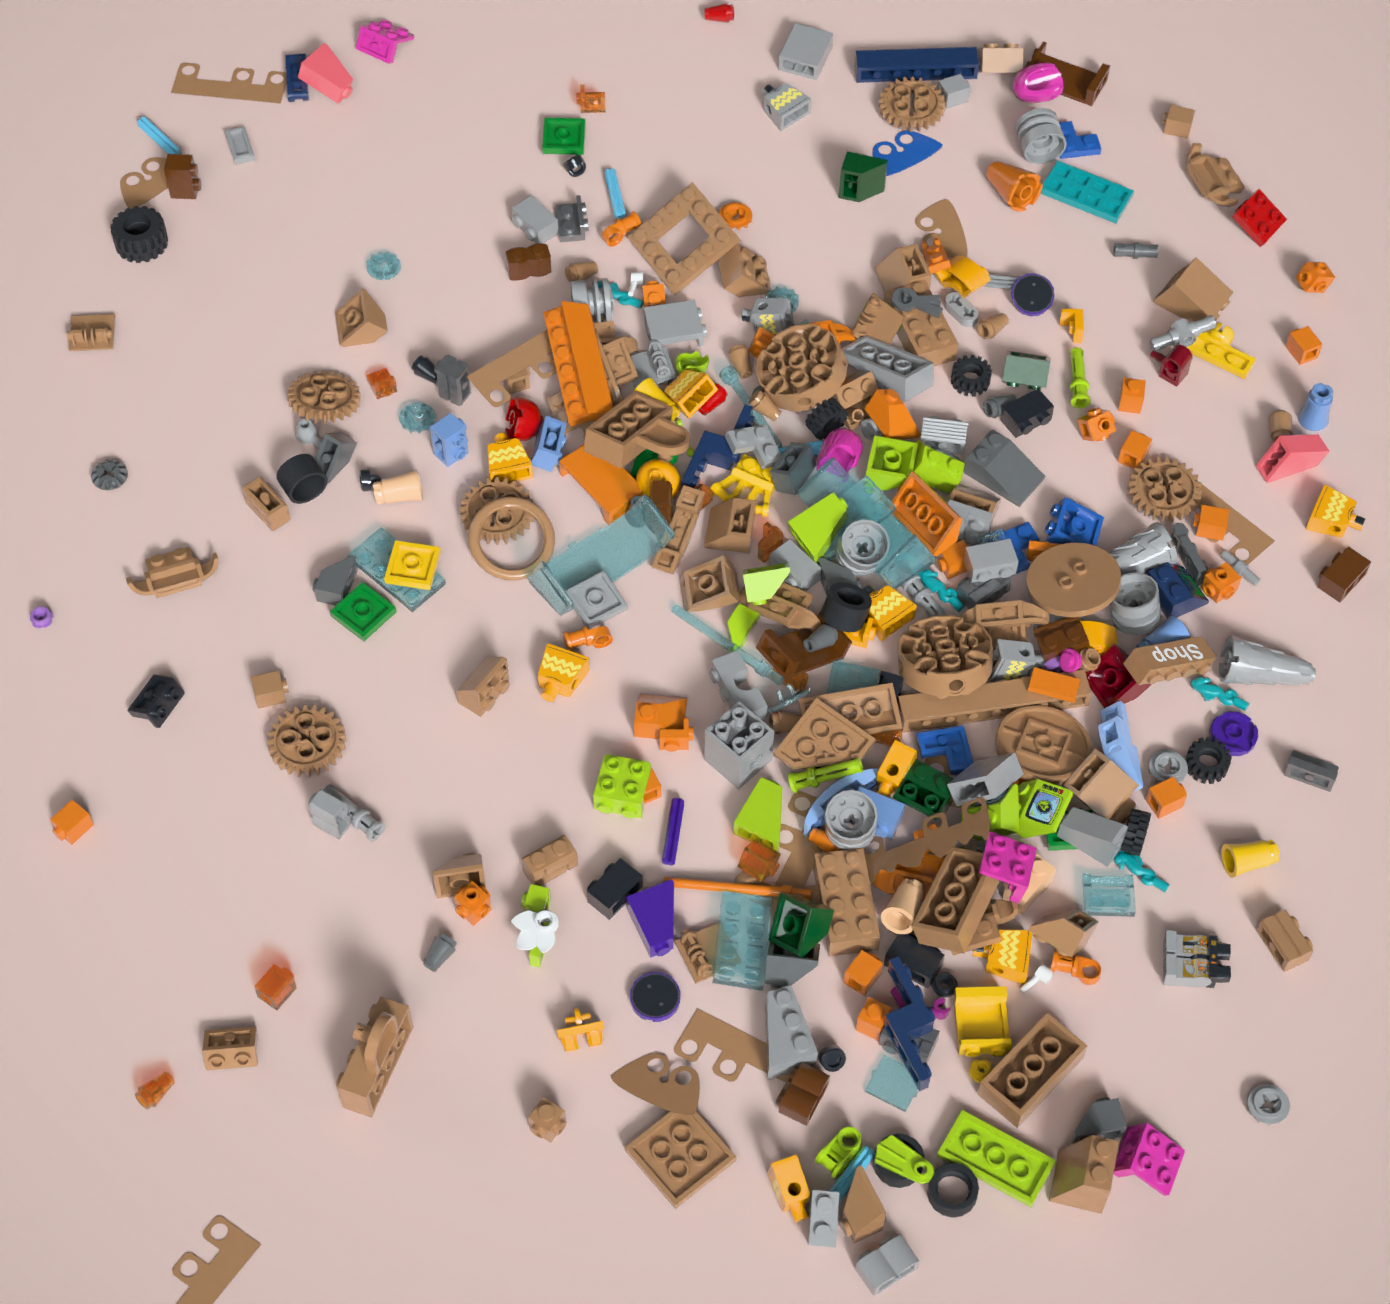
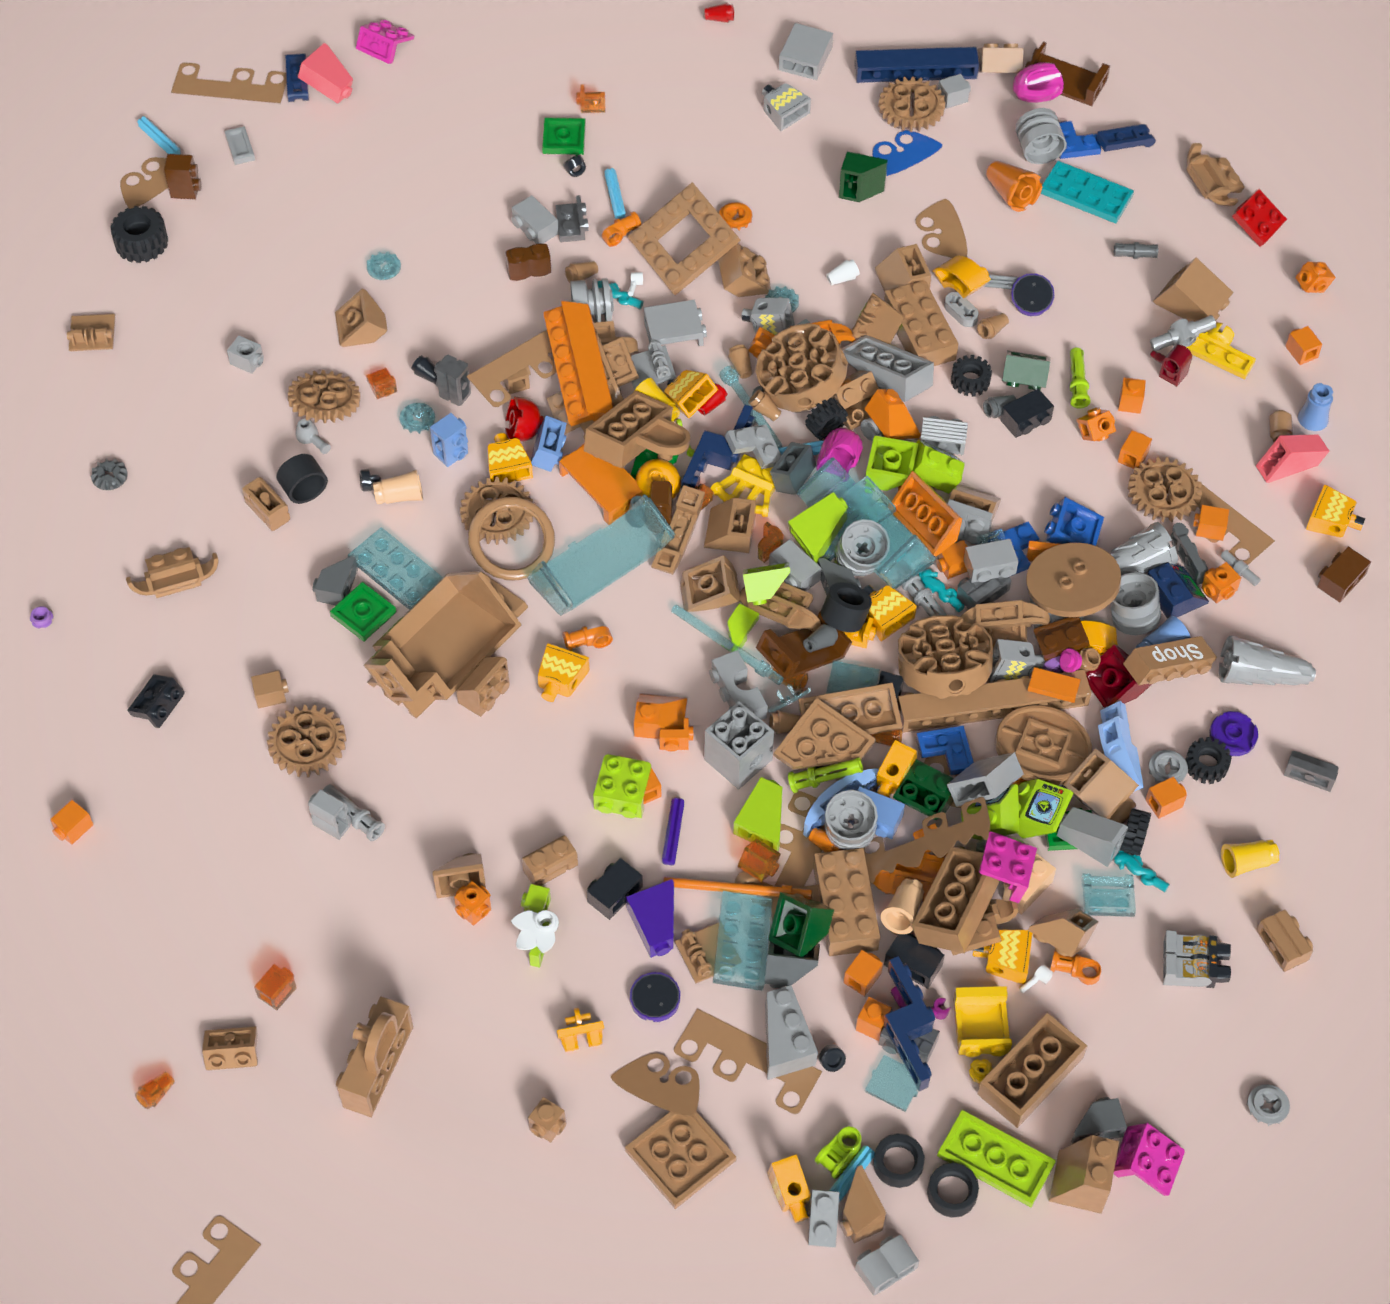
dark grey slope [315,432,357,483] -> none
yellow plate [384,540,441,590] -> none
cone [423,933,457,972] -> none
light grey plate [564,570,628,630] -> none
orange bracket [642,281,666,307] -> none
lime hair [674,351,709,374] -> none
reddish brown brick [776,1062,830,1126] -> none
lime piece [874,1134,934,1184] -> none
dark grey piece [892,287,943,318] -> none
orange hinge [920,237,951,274] -> none
black plate [932,972,958,997] -> none
dark grey slope [964,429,1045,507] -> none
light orange bracket [1059,308,1084,343] -> none
medium nougat brick [1162,105,1195,139] -> none
teal animal [1191,677,1250,711] -> none
none -> light grey brick [227,336,264,374]
none -> medium nougat panel [364,571,528,719]
none -> white cone [826,259,860,286]
none -> dark blue plate [1096,124,1156,152]

